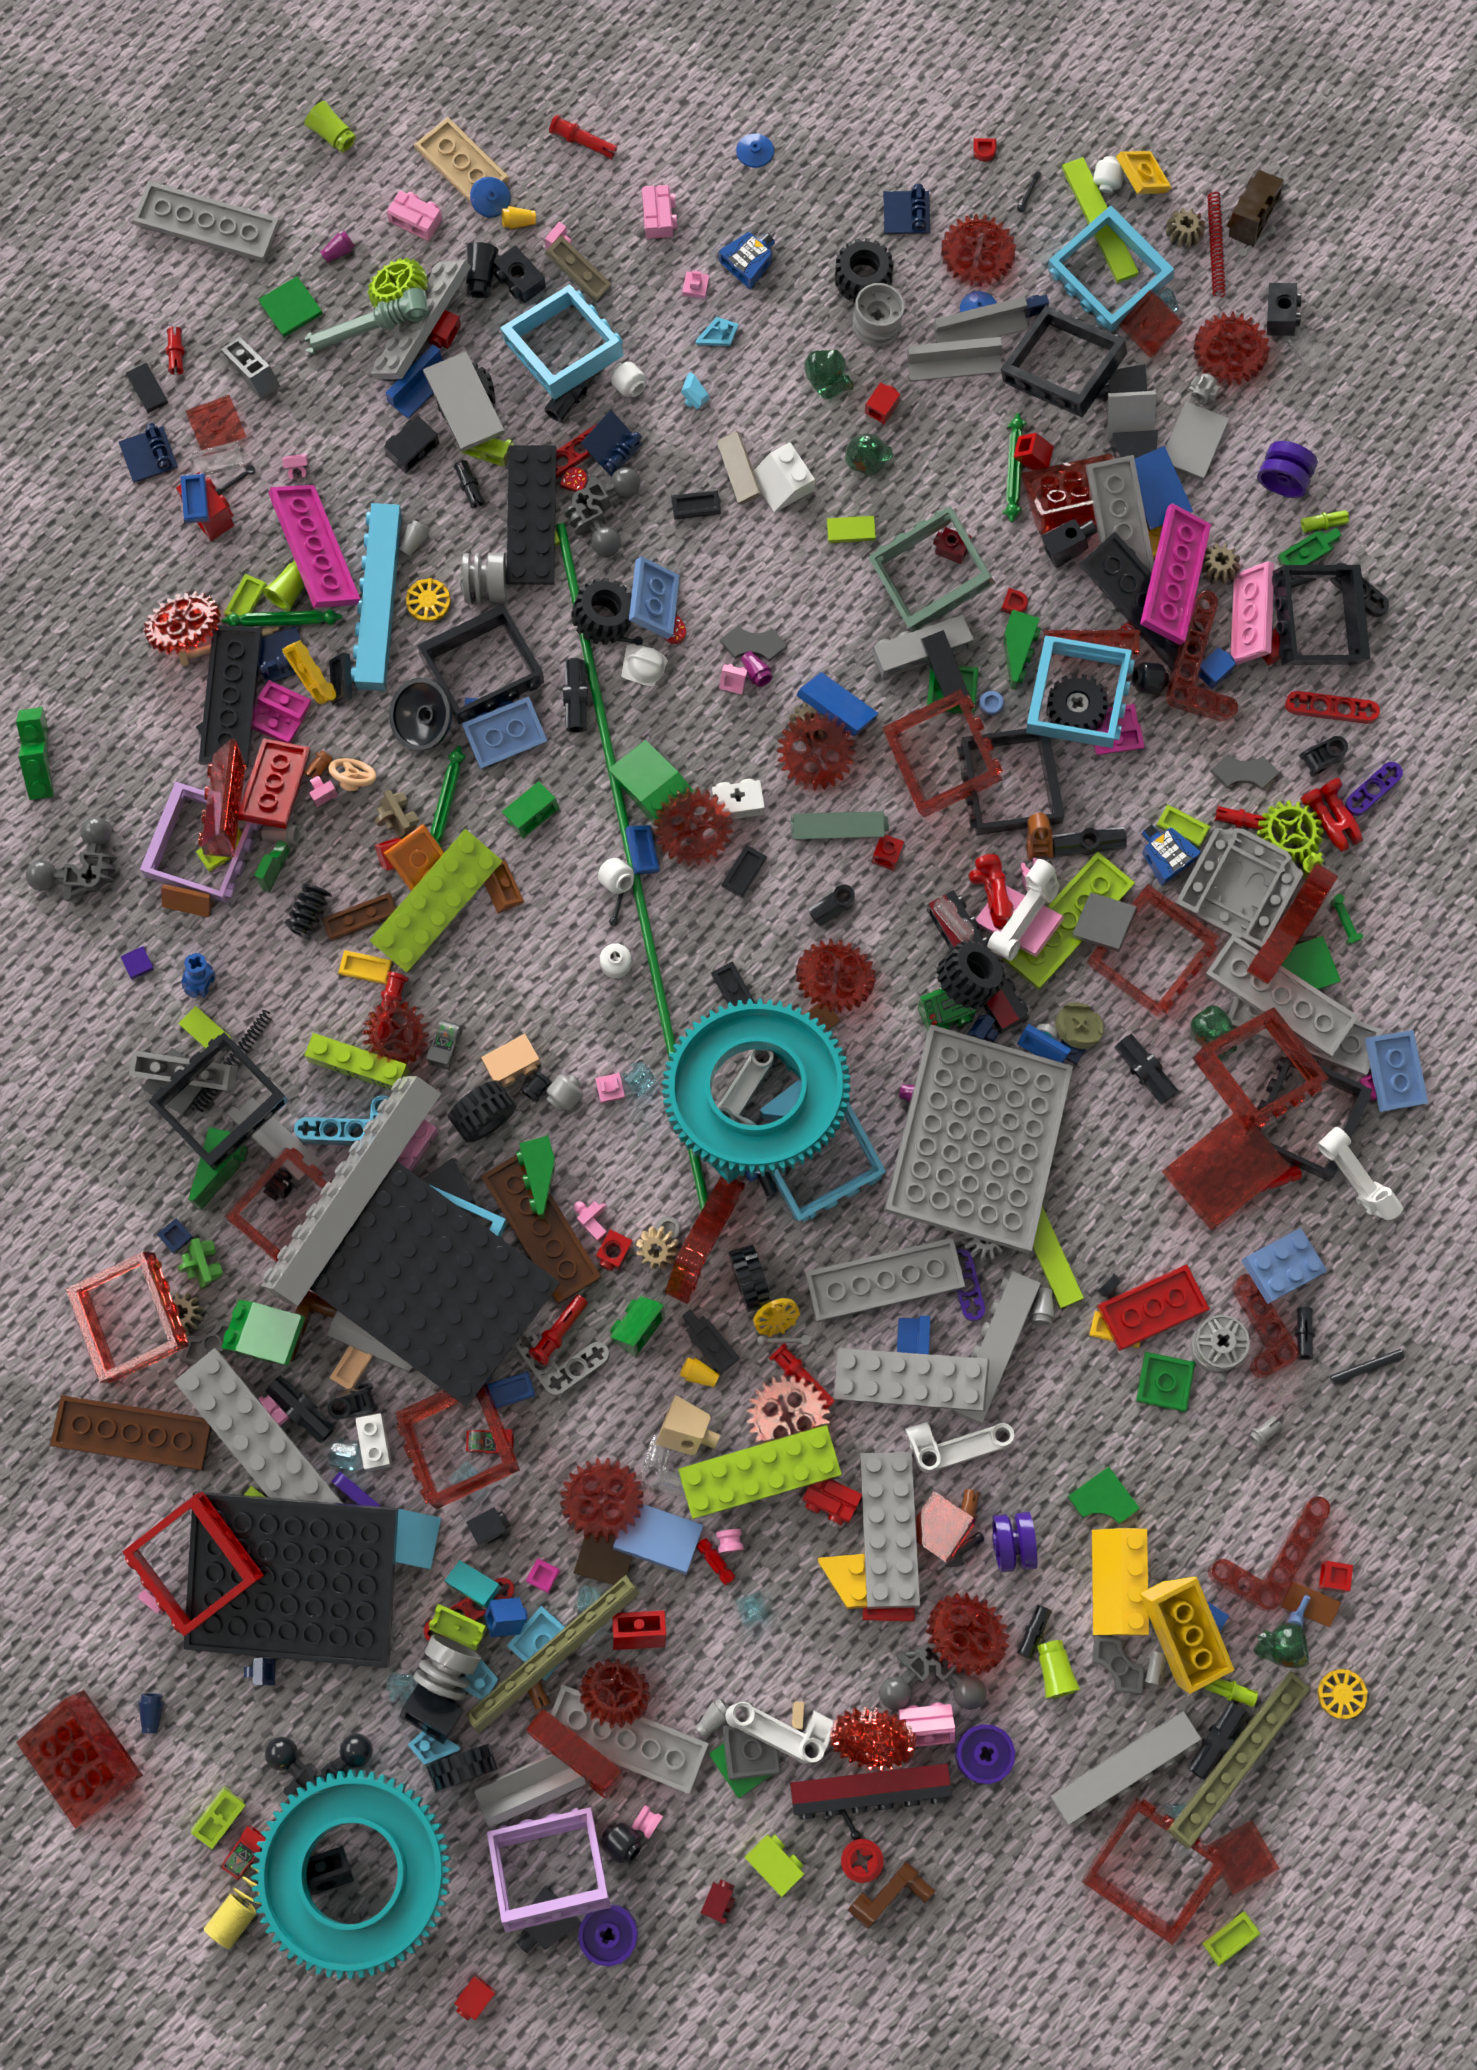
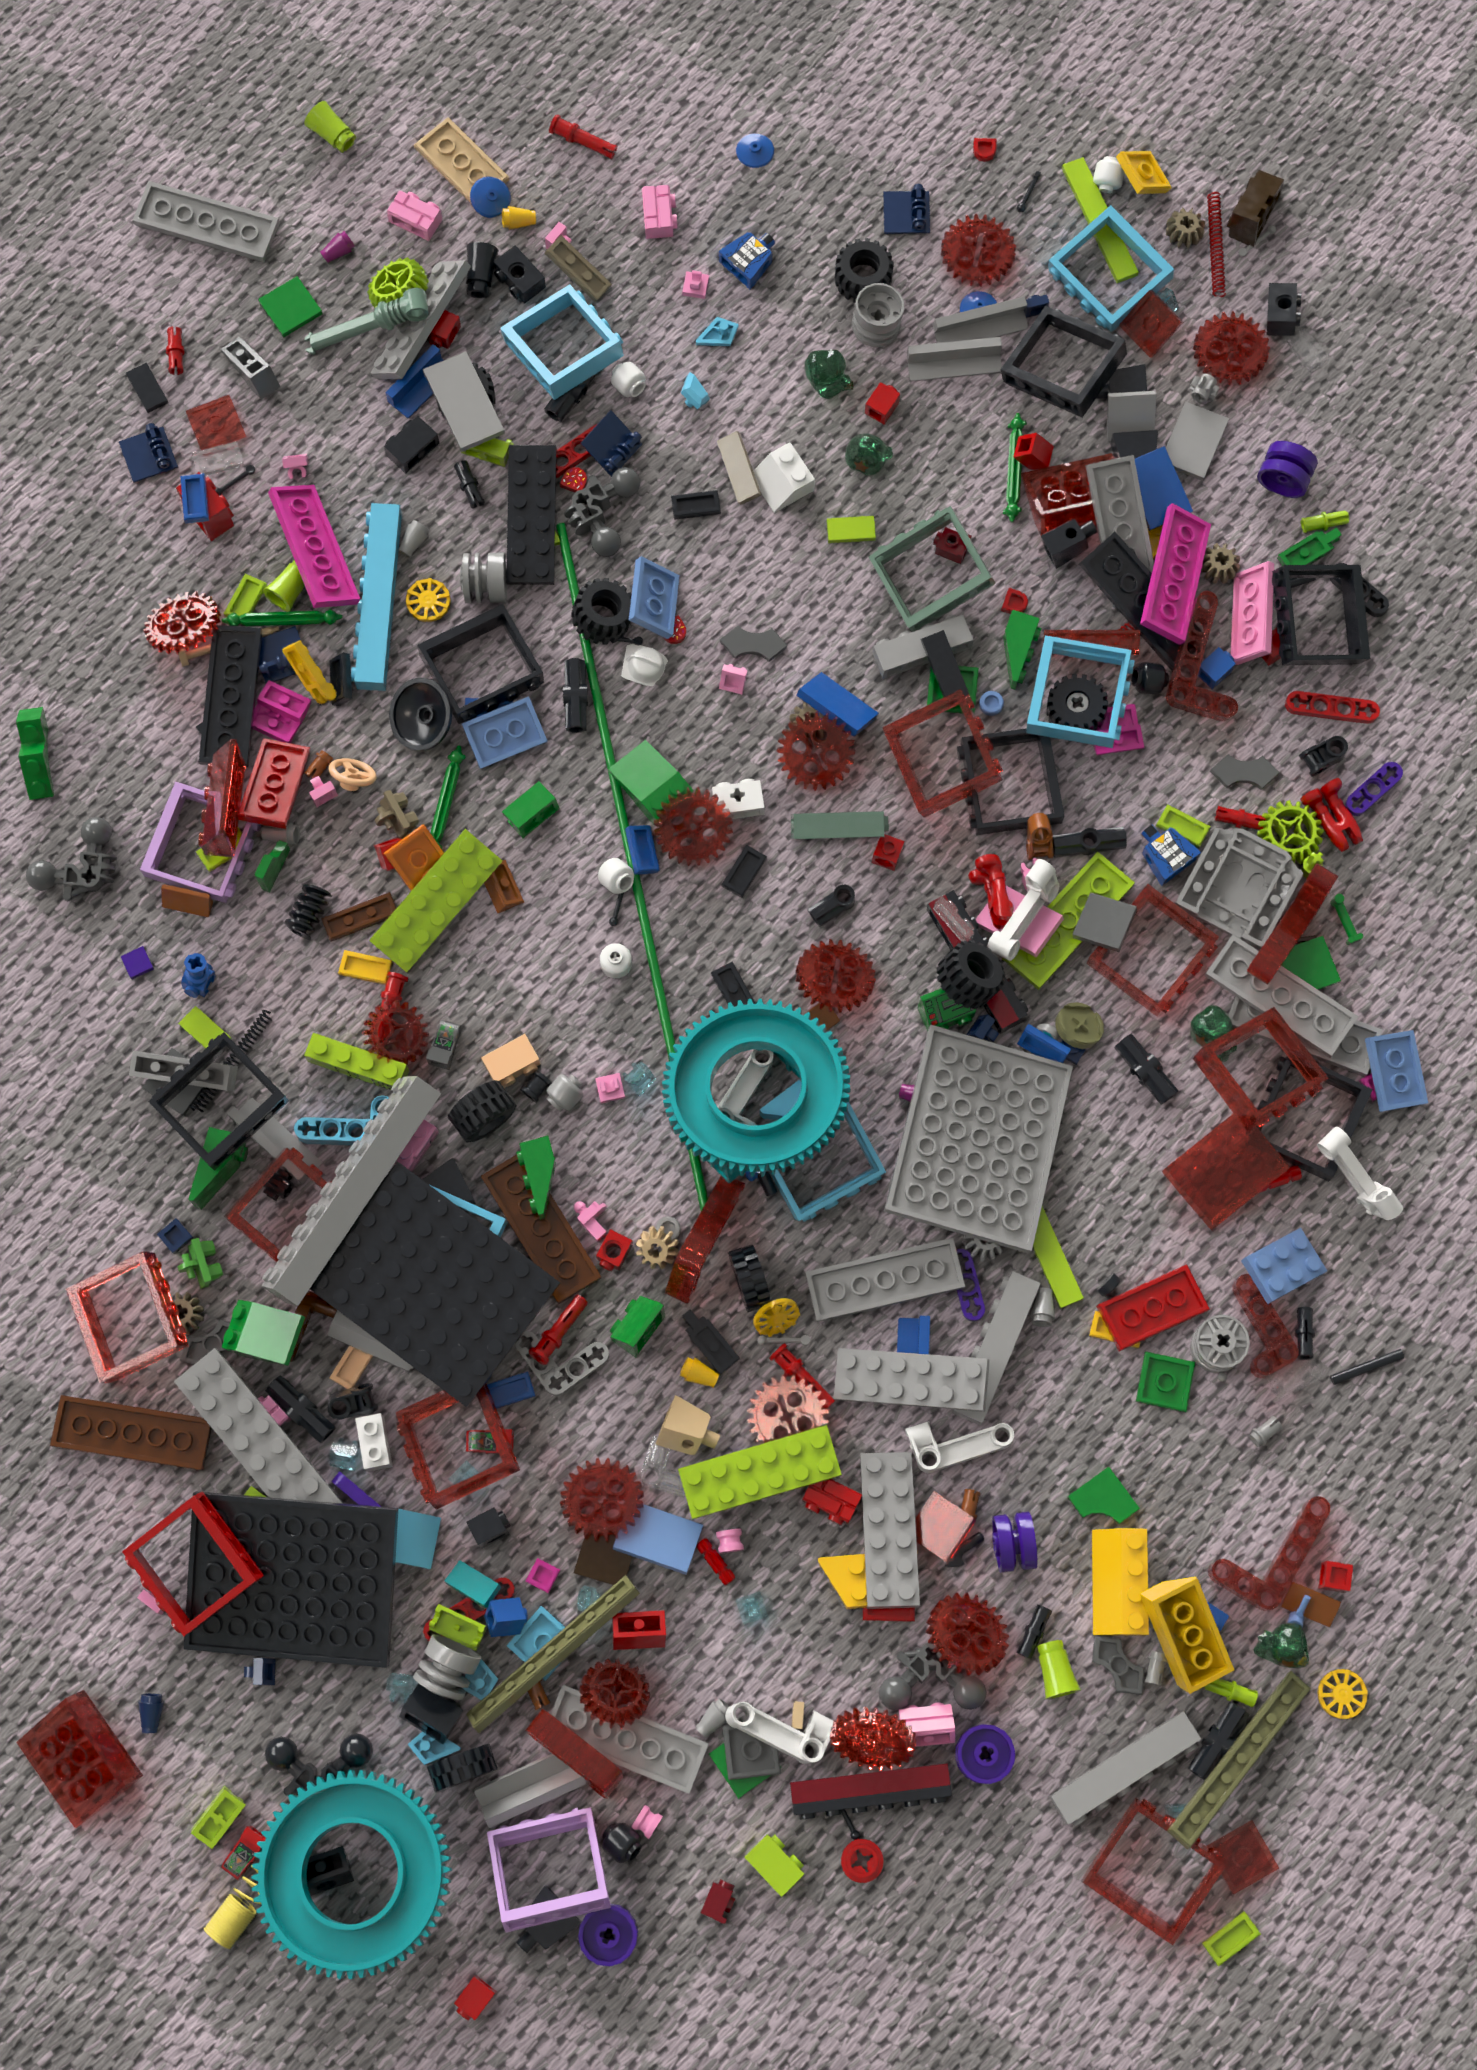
magenta cone [741,651,773,687] -> none
reddish brown beam [847,1861,936,1929] -> none

